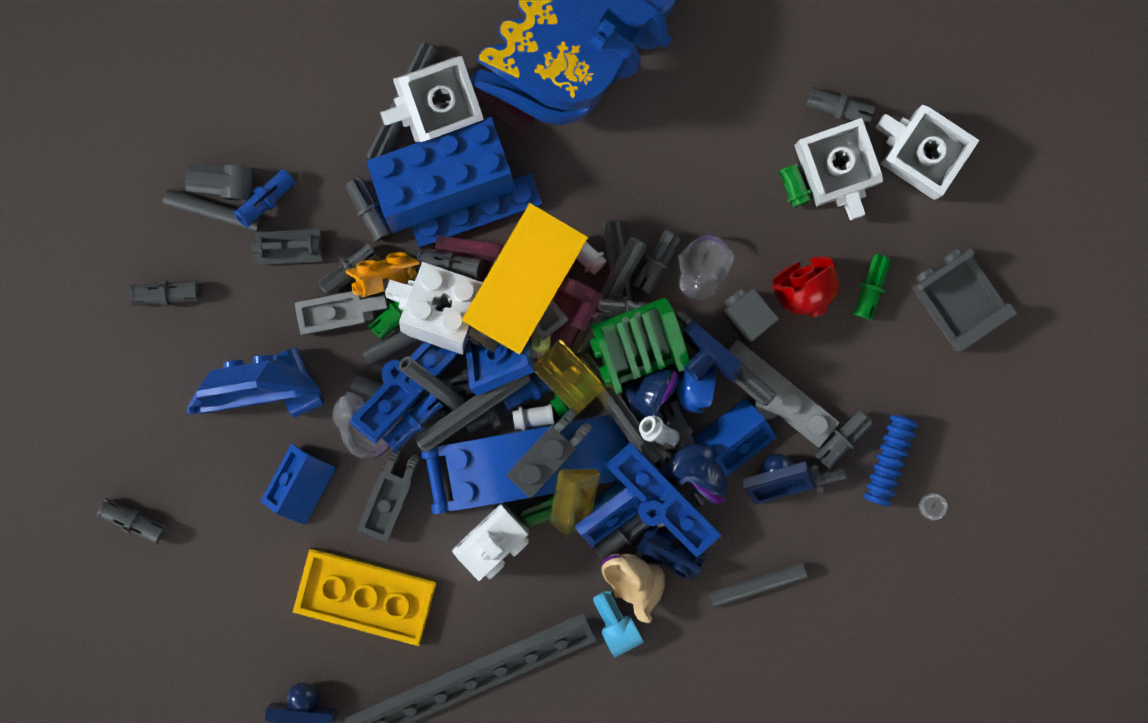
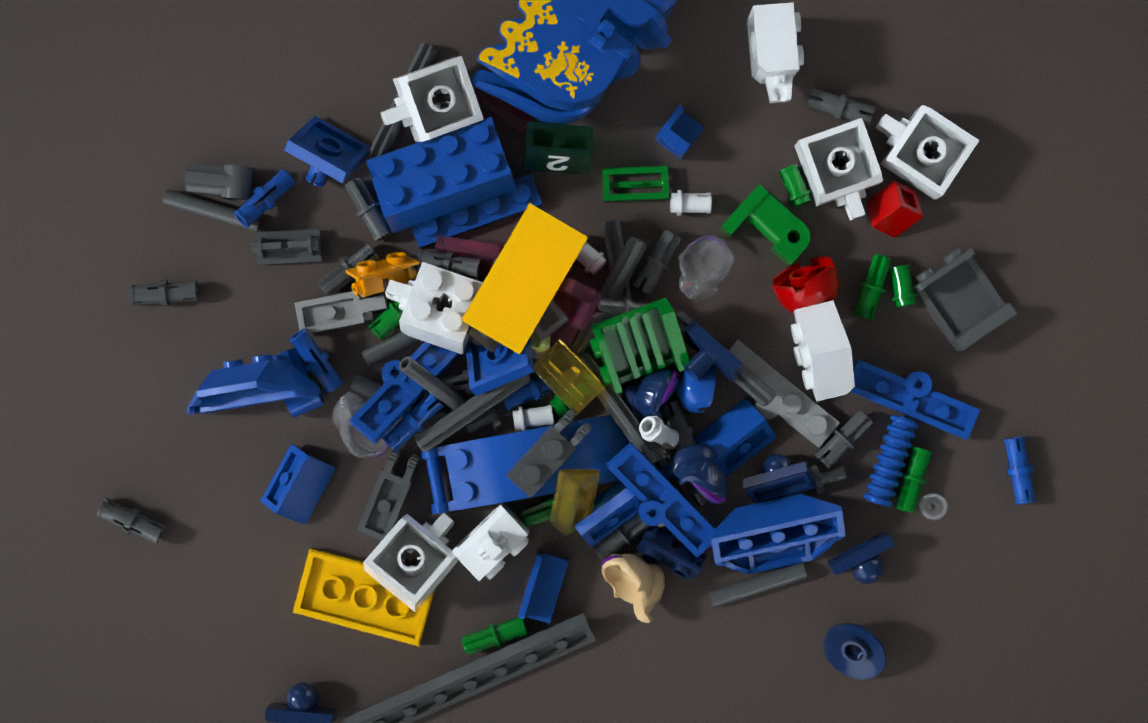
medium azure axle [593,591,644,658] -> none
dark grey brick [721,288,779,342] -> none
none -> blue tile [284,116,370,187]
none -> blue pin [289,328,344,393]
none -> white hinge [363,513,458,612]
none -> green axle [462,617,528,655]
none -> blue panel [518,550,569,624]
none -> clear green brick [523,121,594,174]
none -> green tile [602,166,669,202]
none -> blue panel [655,105,703,160]
none -> white pin [670,190,712,216]
none -> blue wedge [710,494,845,574]
none -> green piece [719,184,811,266]
none -> white hinge [747,2,804,103]
none -> white hinge [790,300,855,402]
none -> dark blue dish [823,623,886,680]
none -> dark blue tile [826,532,895,584]
none -> blue hinge [850,359,980,440]
none -> red panel [866,180,924,238]
none -> green pin [889,265,918,308]
none -> green axle [896,446,933,513]
none -> blue pin [1003,436,1037,504]

